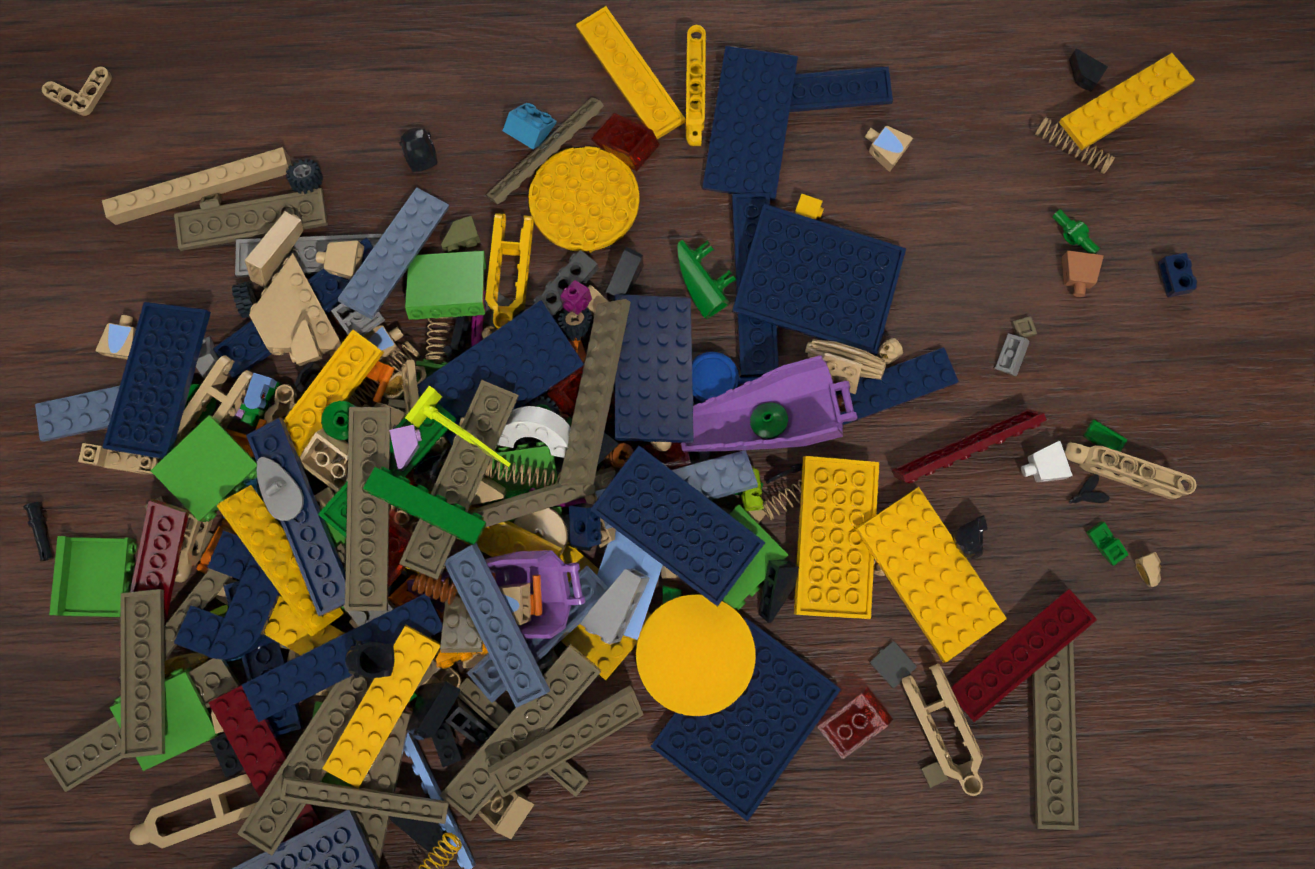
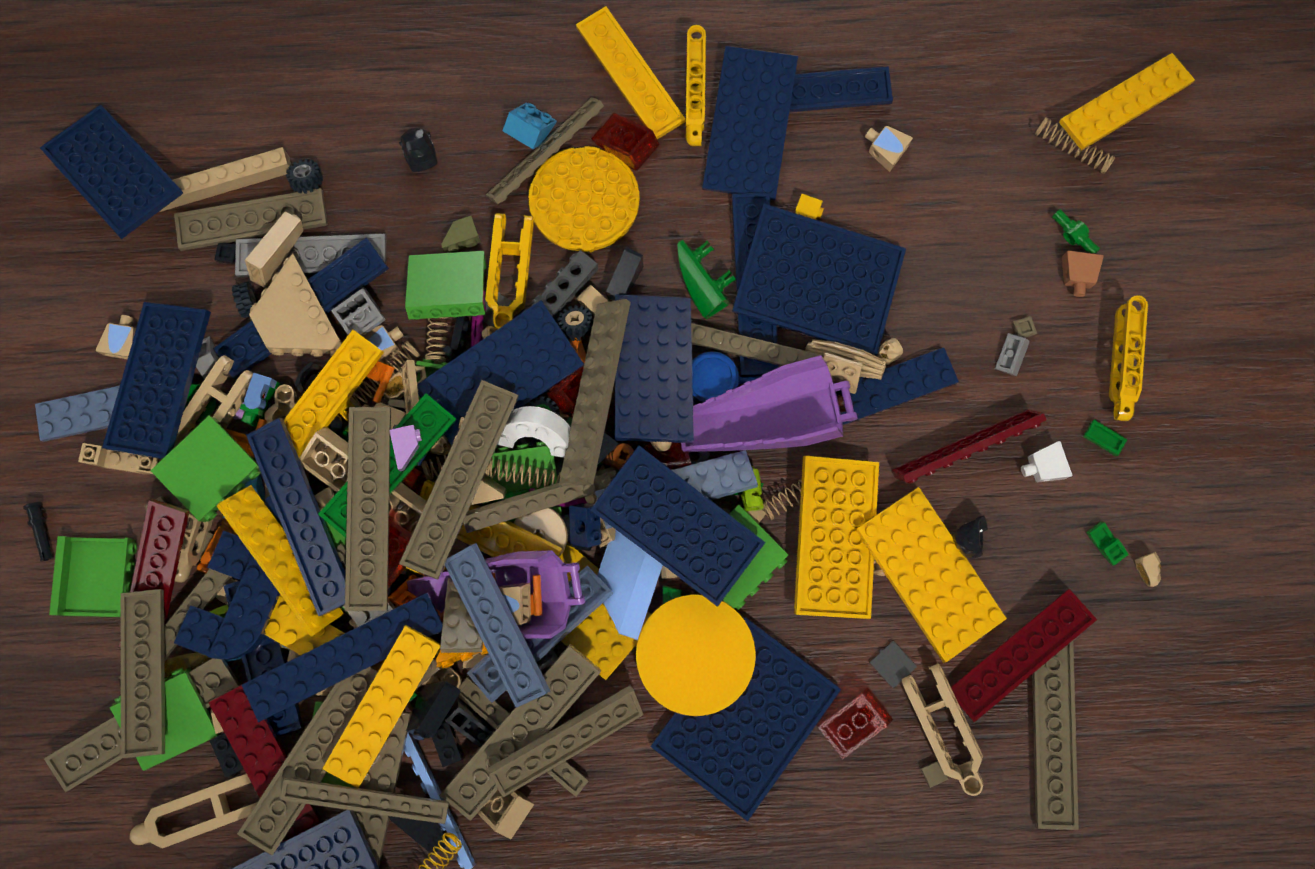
tan beam [42,67,112,116] -> none
dark tan tile [199,193,222,210] -> none
light grey shield [256,457,304,521] -> none
tan slope [289,320,322,366] -> none
tan torso [316,241,364,280] -> none
green dish [321,401,356,440] -> none
sand blue plate [338,187,449,319] -> none
black helmet [345,641,394,678] -> none
green brick [363,467,486,545] -> none
neon yellow piece [405,386,511,467] -> none
dark orange piece [412,573,457,605] -> none
black helmet [413,449,448,491] -> none
magenta brick [560,280,592,315] -> none
light grey slope [580,568,650,644] -> none
green dish [750,402,788,439] -> none
black slope [758,559,799,623] -> none
black piece [766,463,803,484] -> none
tan piece [1065,442,1196,499] -> none
black slope [1069,48,1108,92] -> none
black piece [1069,474,1110,504] -> none
dark blue brick [1158,253,1197,298] -> none
none -> dark blue plate [40,105,183,239]
none -> black tile [214,243,236,265]
none -> dark tan plate [691,323,823,366]
none -> yellow piece [1109,295,1148,421]

